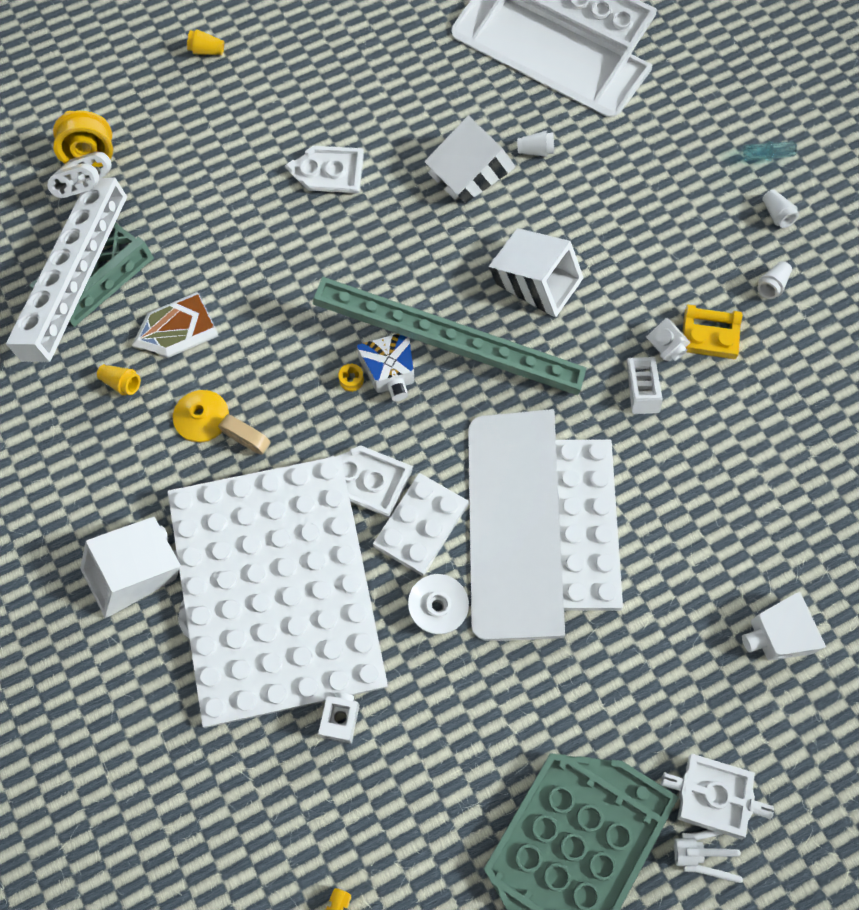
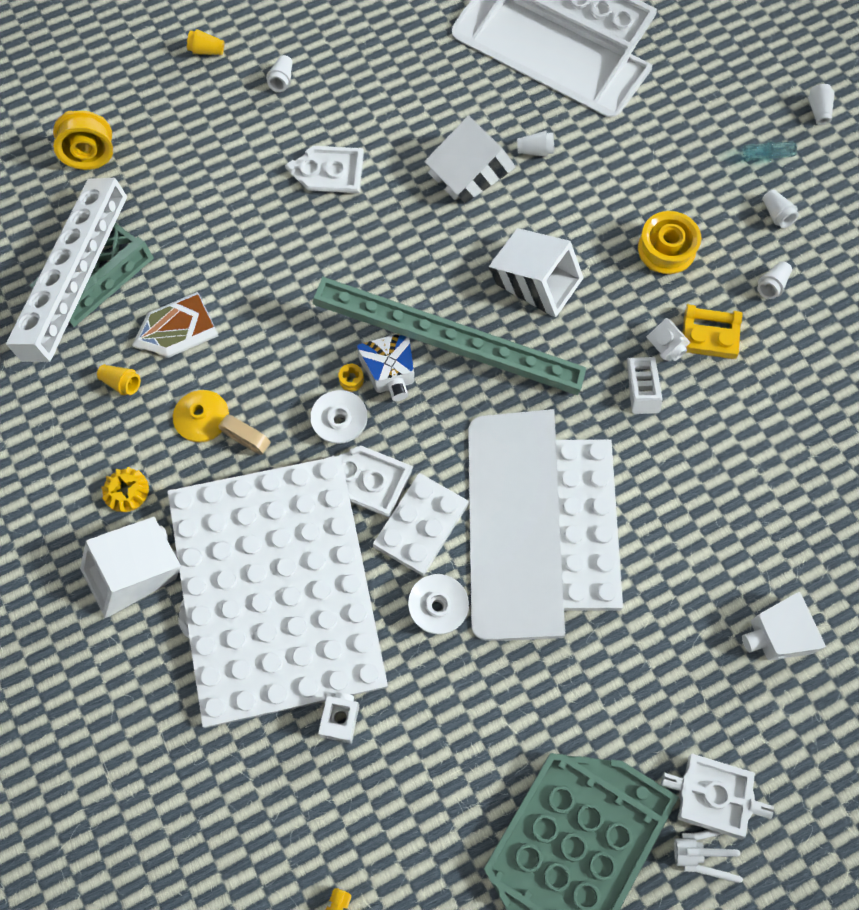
white connector [47,151,111,198] -> none
none -> yellow gear [101,467,149,512]
none -> white cone [266,55,292,92]
none -> white dish [311,390,367,444]
none -> yellow wheel [638,211,701,274]
none -> white cone [808,84,834,125]

